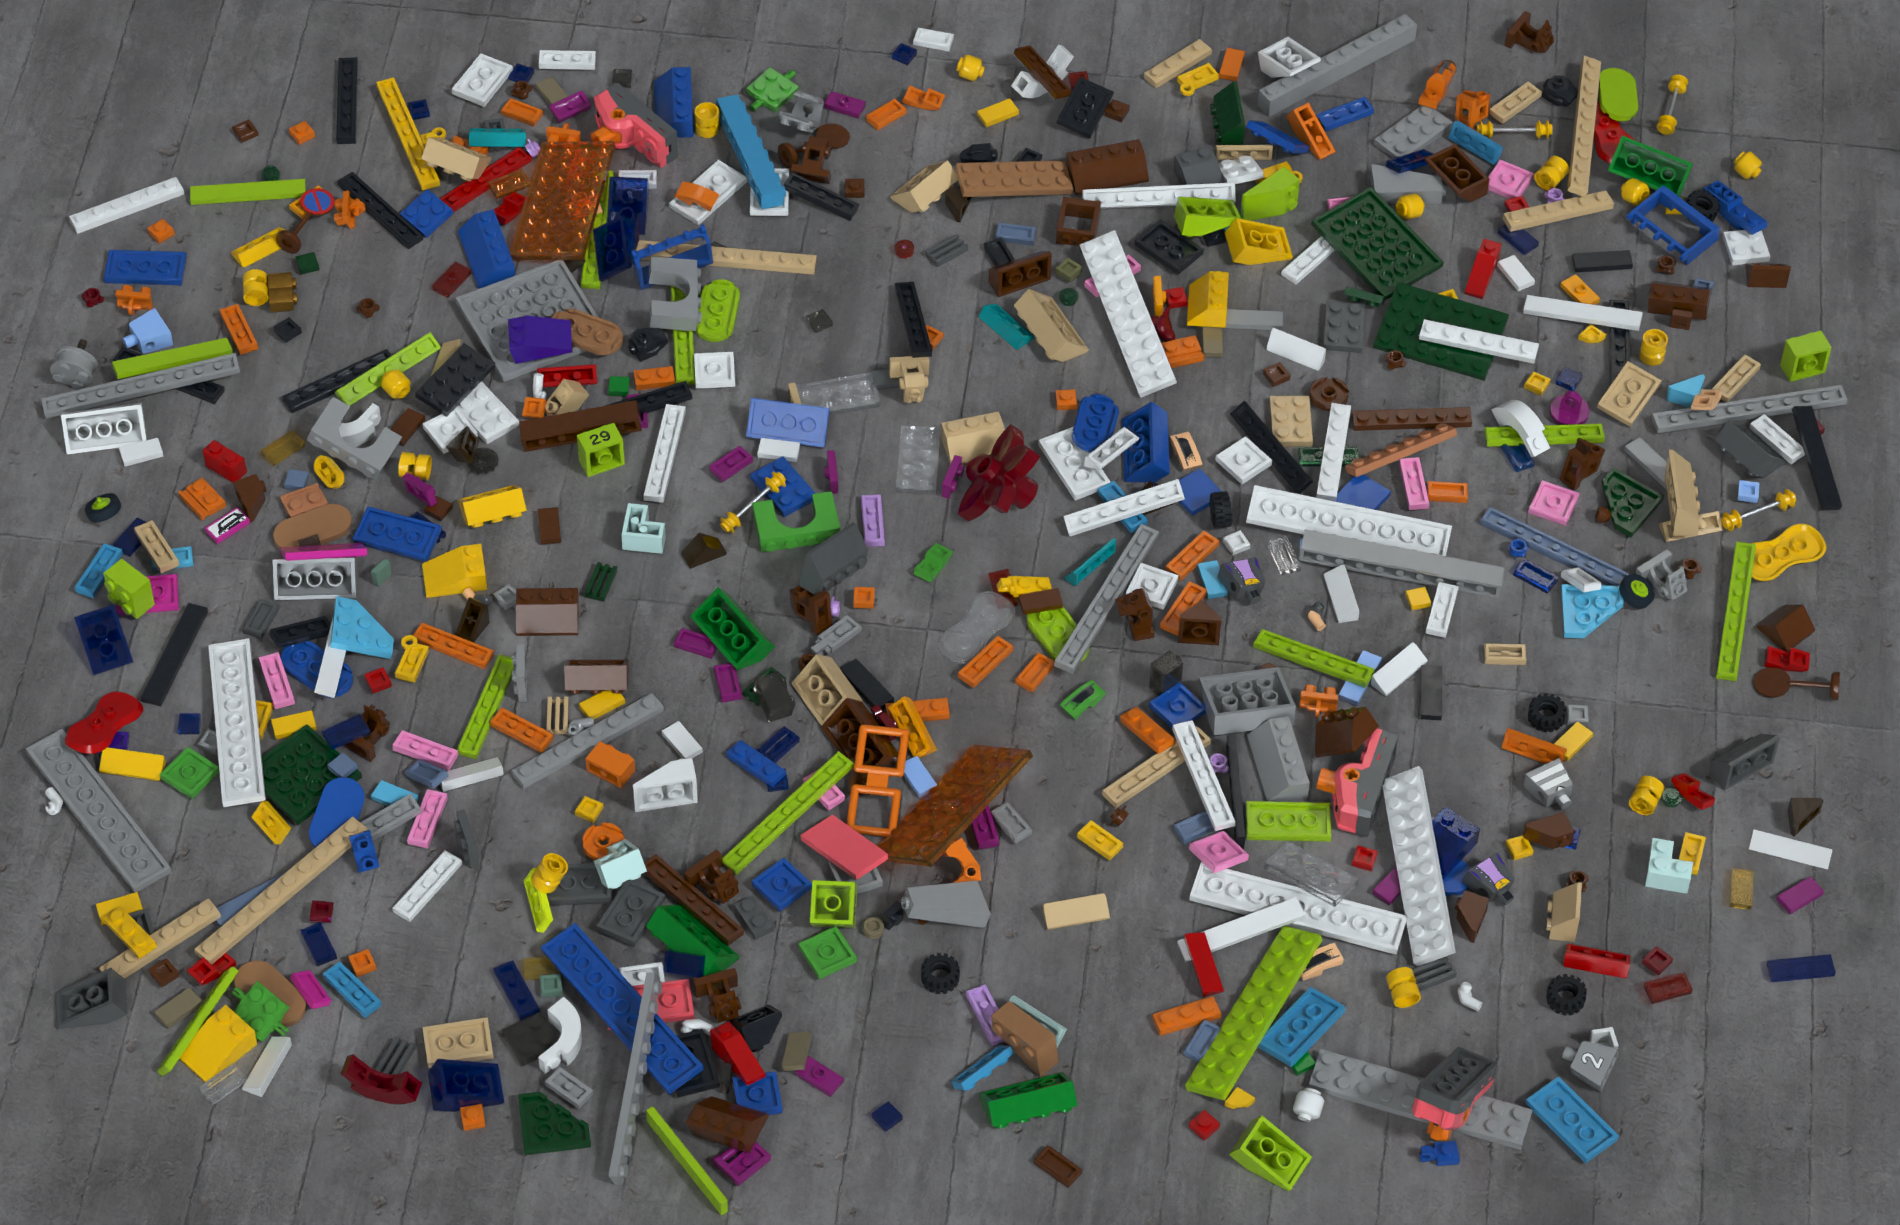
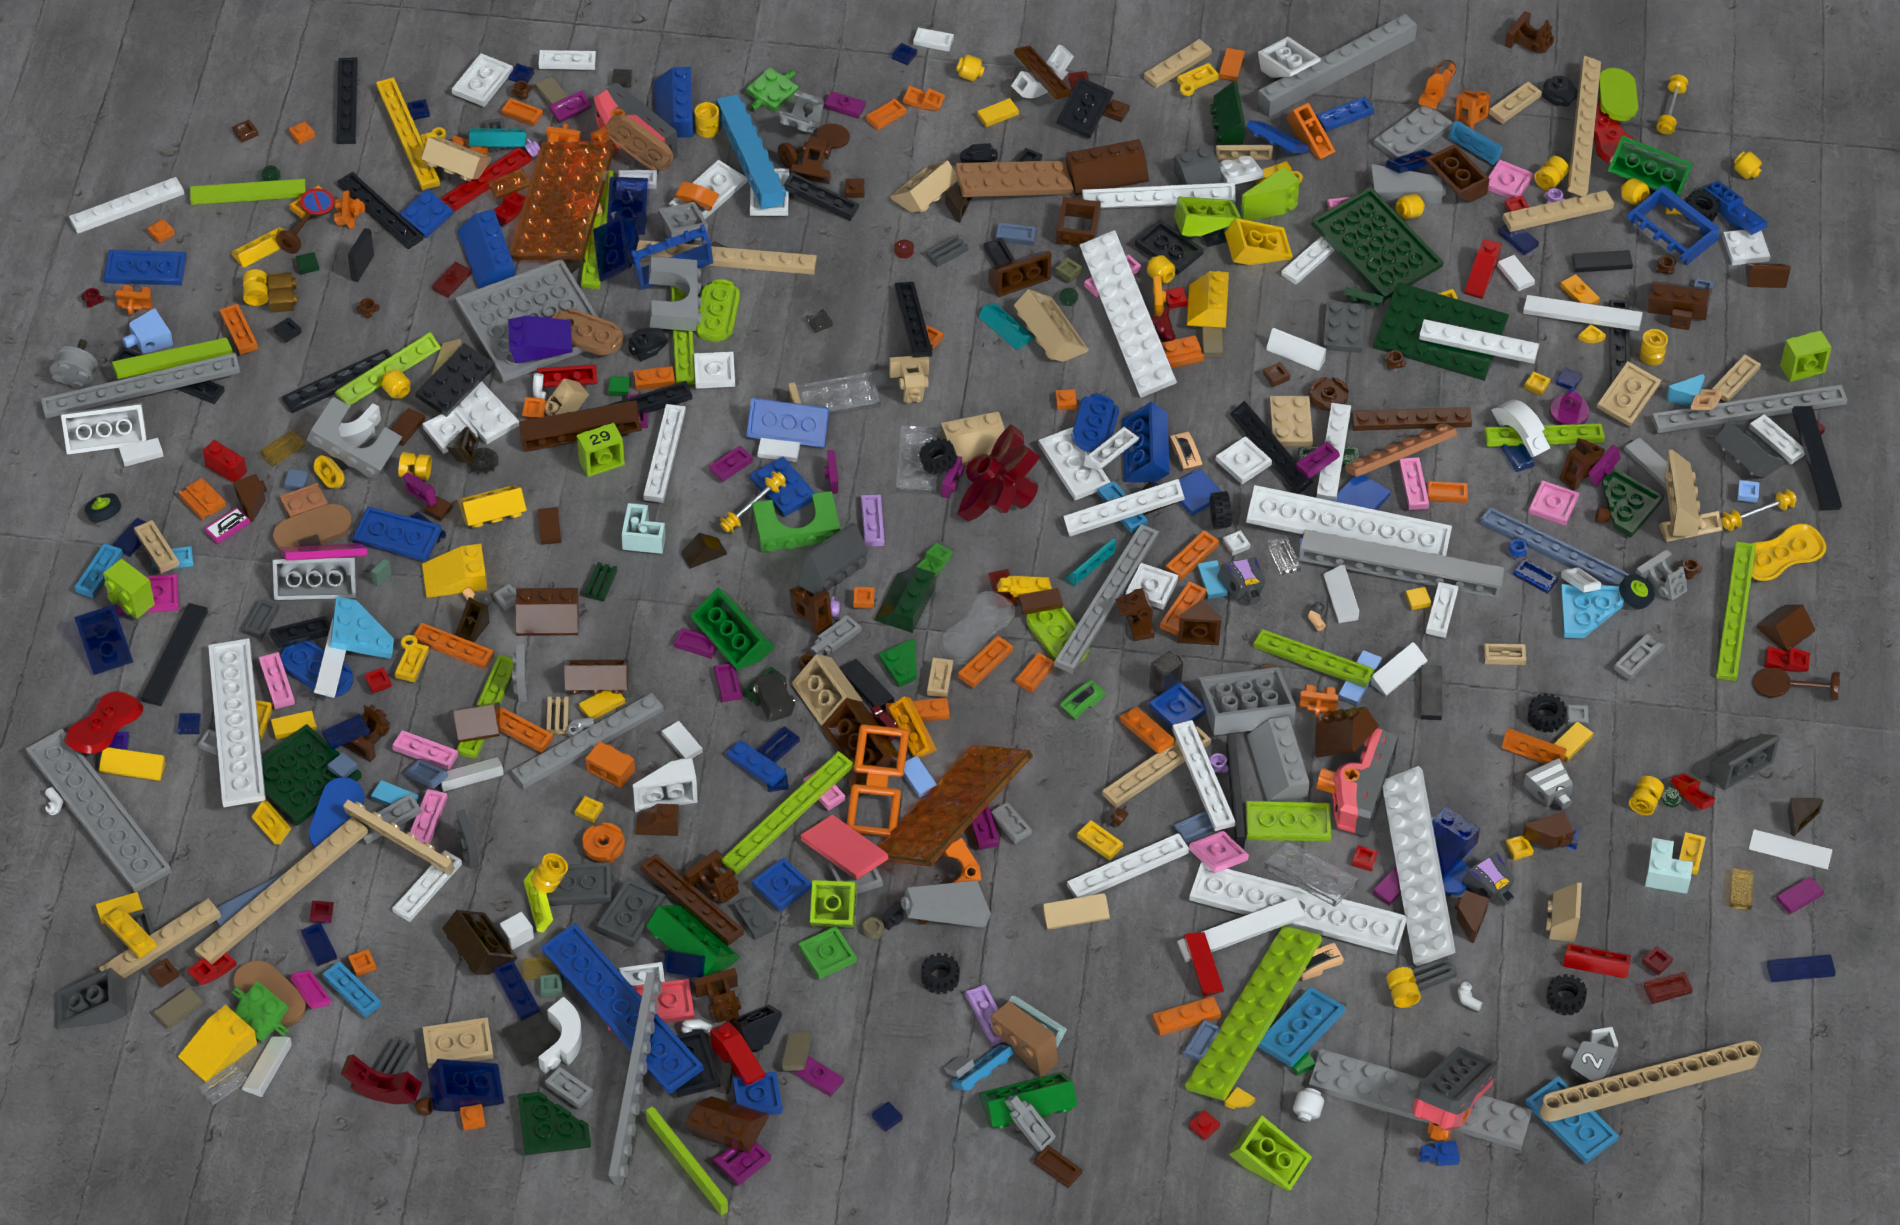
lime tile [157,967,238,1076] -> none
bright green plate [160,747,220,799] -> none
blue hips [349,830,380,873] -> none
light aqua brick [594,839,647,889] -> none
light grey tile [1226,309,1283,331] -> none
yellow axle [1476,120,1552,139] -> none
reddish brown plate [1566,871,1589,892] -> none
none -> tan plate [343,800,455,875]
none -> black tile [348,228,374,282]
none -> reddish brown hinge [415,1097,433,1115]
none -> dark brown slope [442,910,517,975]
none -> slope [453,702,500,743]
none -> white panel [500,912,534,950]
none -> medium nougat tile [606,114,674,171]
none -> reddish brown slope [636,804,680,836]
none -> light grey plate [658,202,708,244]
none -> dark green slope [875,567,935,633]
none -> green wing [879,639,917,687]
none -> black tyre [919,438,957,475]
none -> tan plate [927,658,953,698]
none -> light grey tile [944,1055,975,1078]
none -> light grey hinge [1005,1095,1056,1152]
none -> white plate [1067,833,1189,898]
none -> yellow head [1147,255,1175,284]
none -> magenta plate [1296,441,1340,479]
none -> tan beam [1540,1040,1761,1122]
none -> magenta plate [1588,445,1621,487]
none -> light grey plate [1614,633,1665,680]

